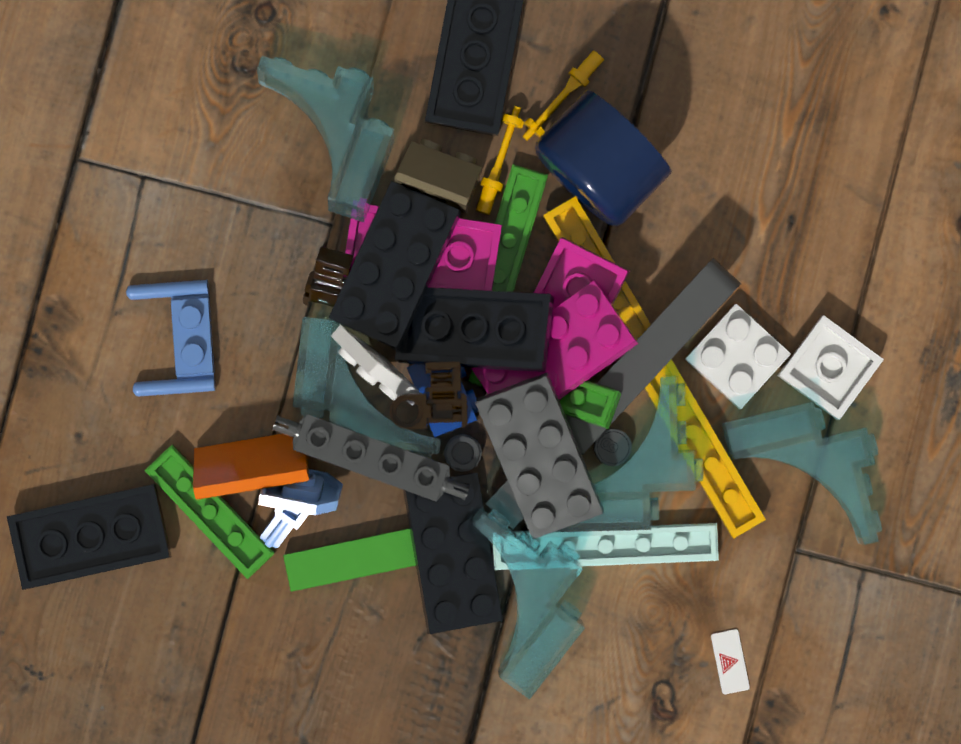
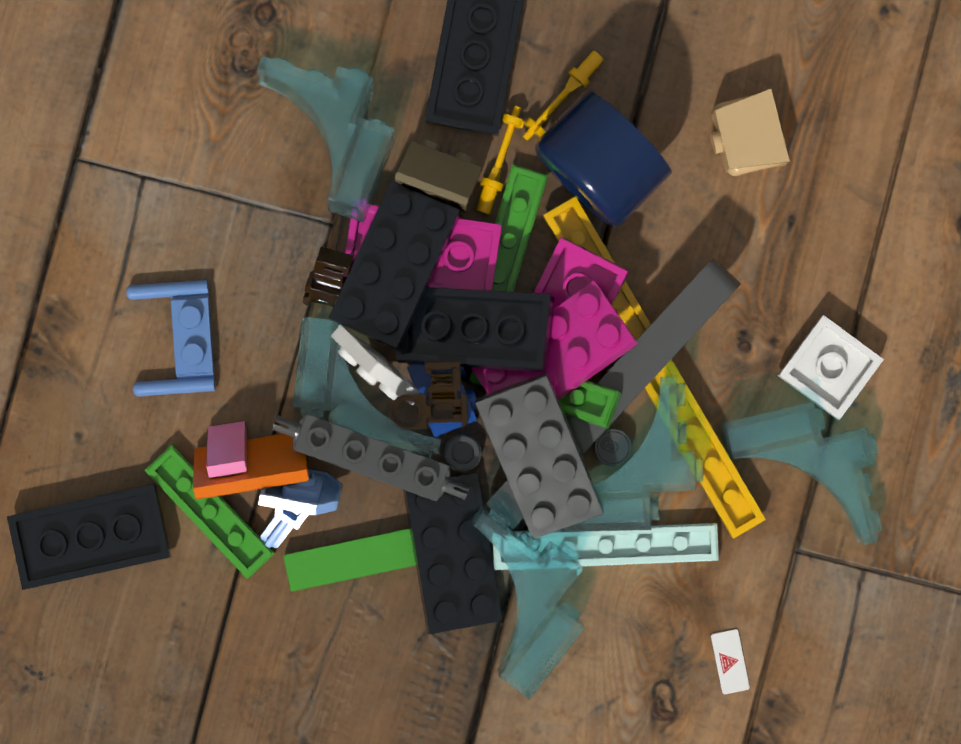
white plate [685,304,791,409] -> none
none -> bright pink tile [207,421,247,478]
none -> tan torso [710,89,790,176]

